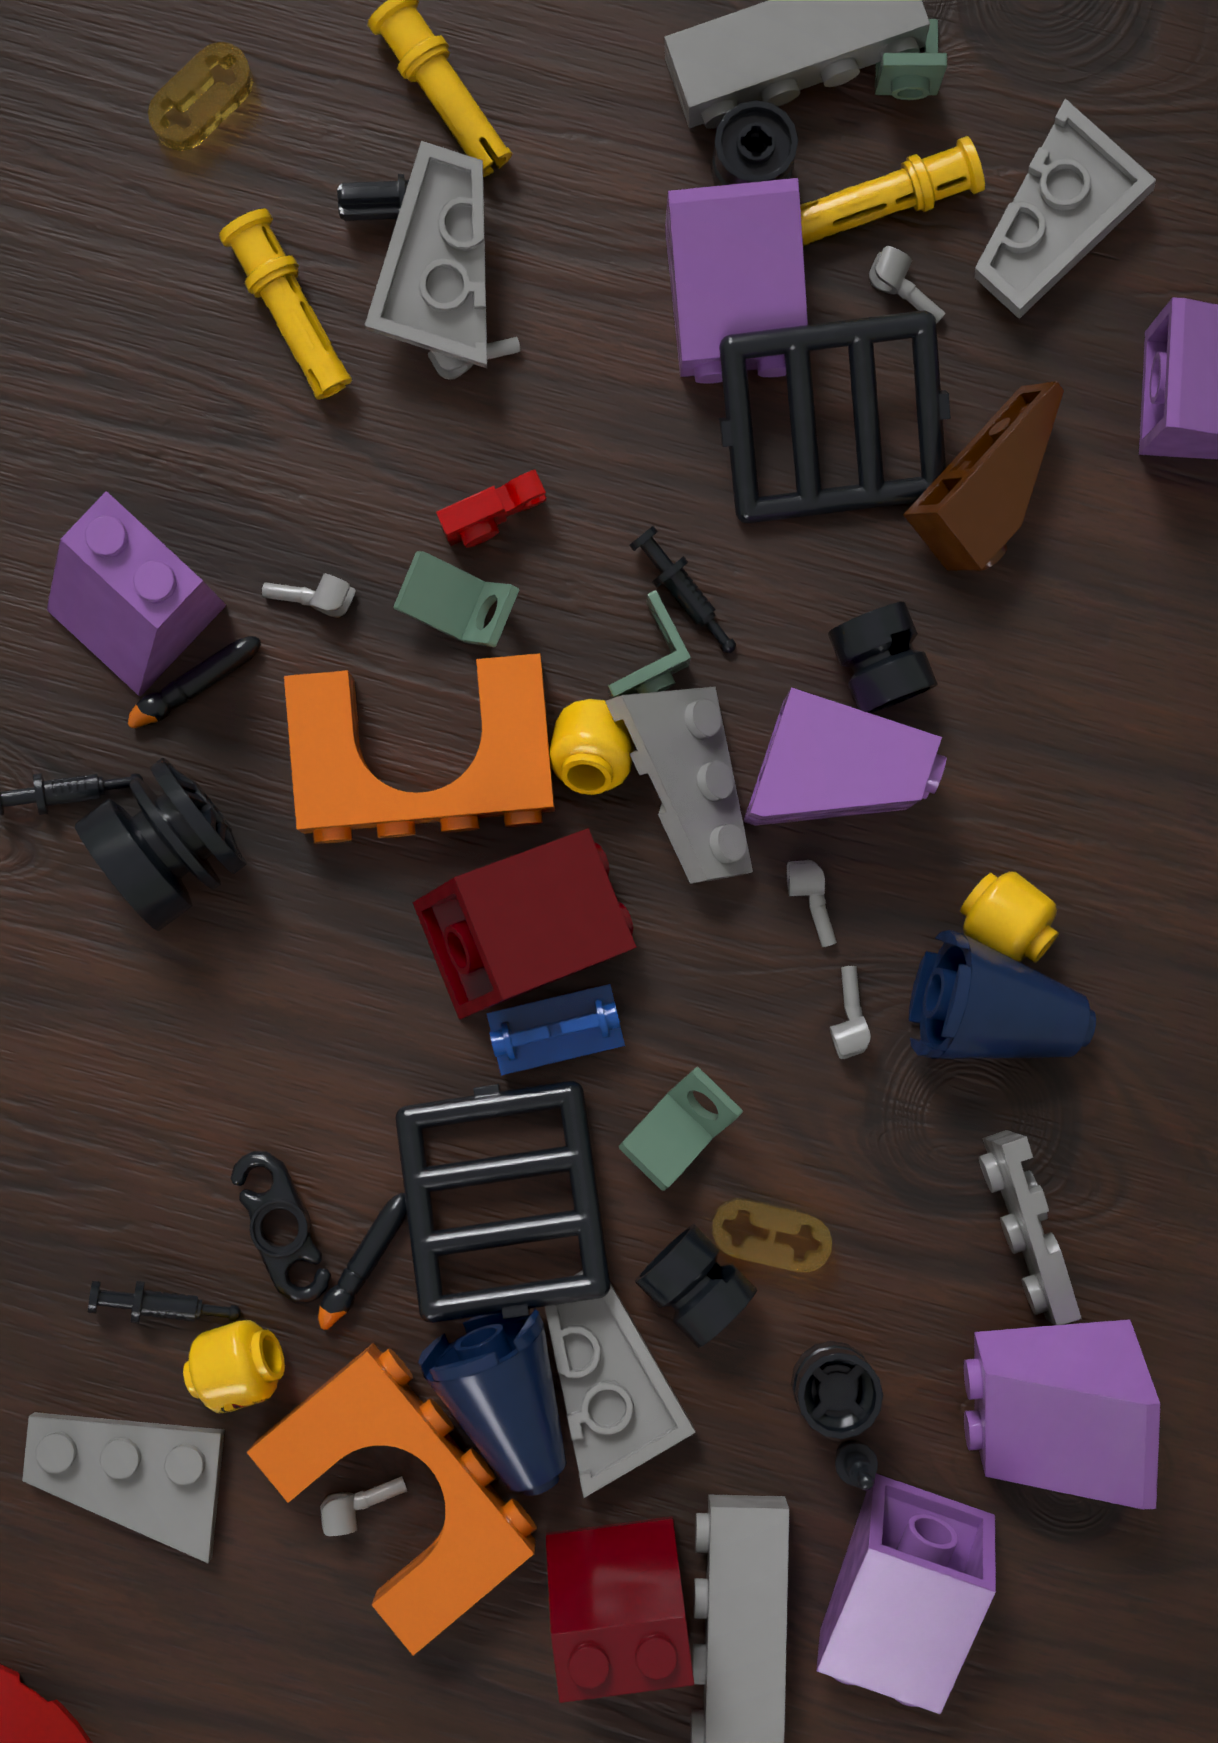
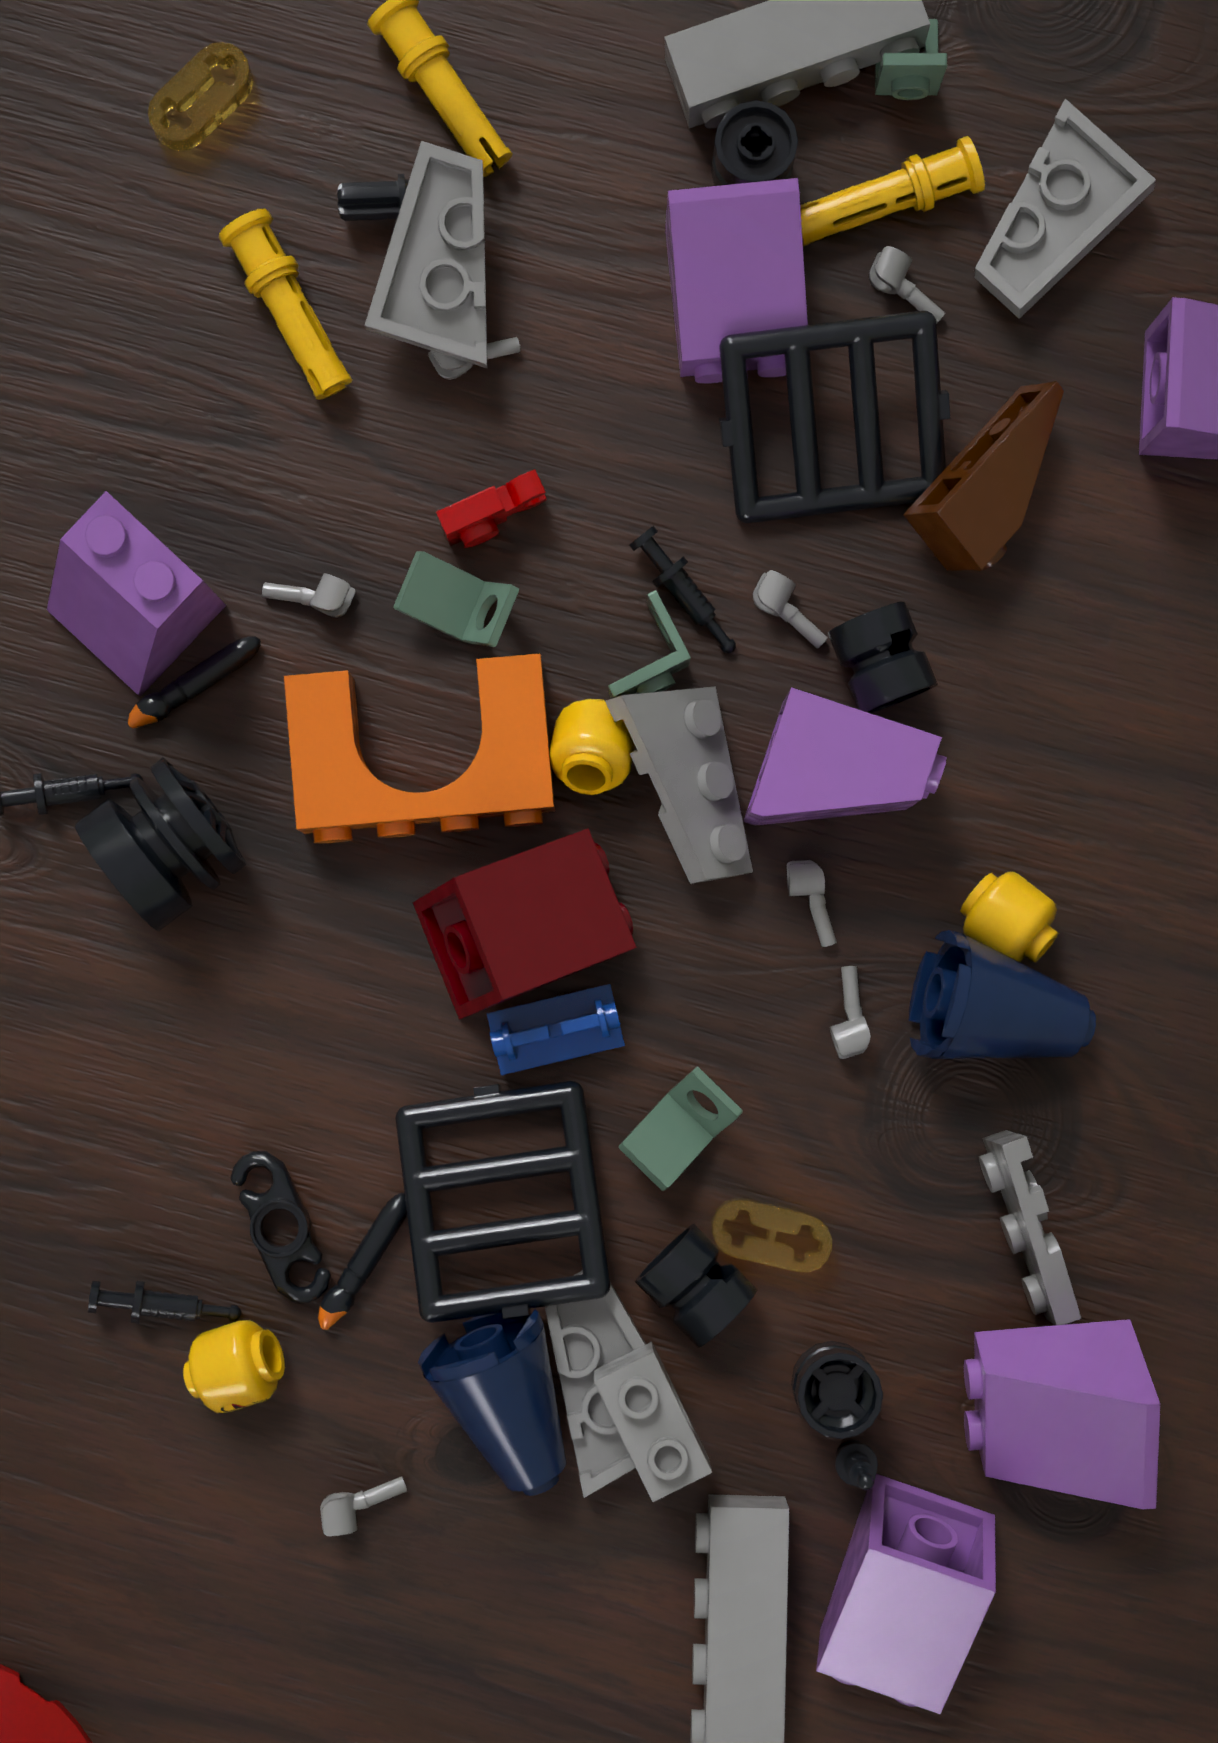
light grey wing [22,1412,225,1563] -> none
orange arch [247,1343,537,1656] -> none
dark red slope [546,1516,694,1703] -> none
none -> light grey brick [594,1342,712,1502]
none -> light grey hand [753,570,828,649]

